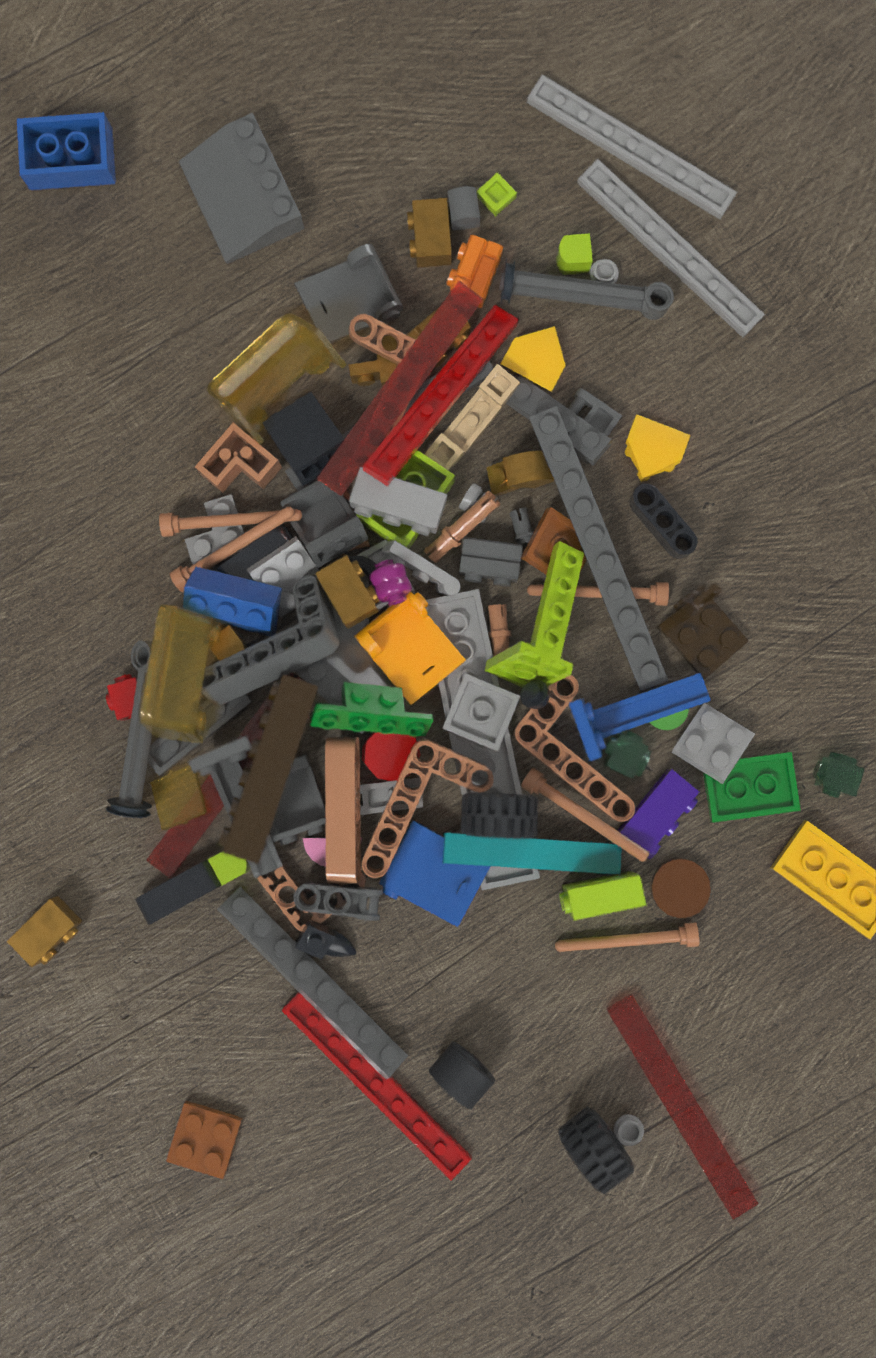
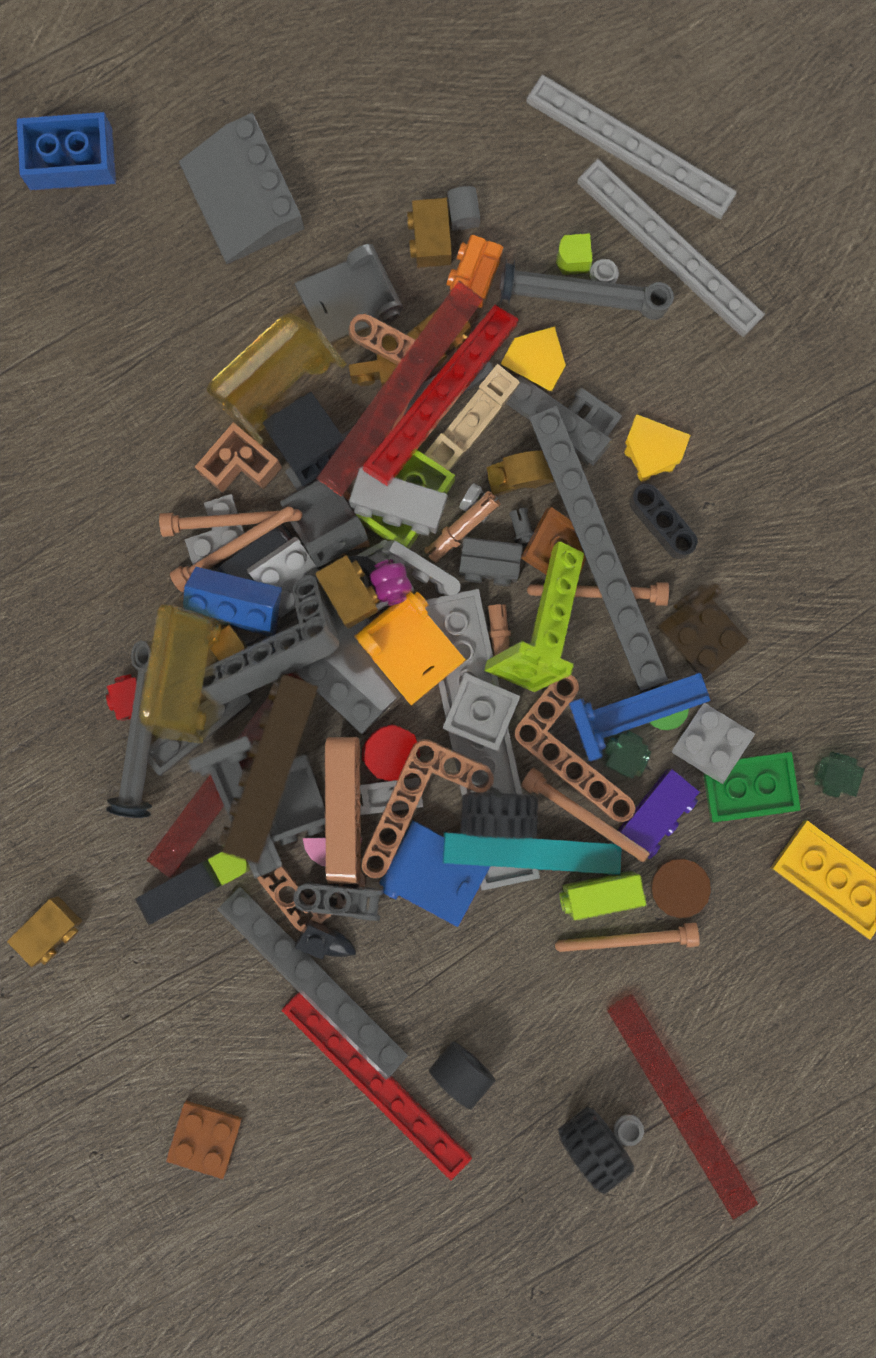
clear yellow piece [150,765,207,830] -> none
green bracket [310,682,433,737] -> none
lime plate [476,172,517,217] -> none
black plate [520,680,550,709] -> none

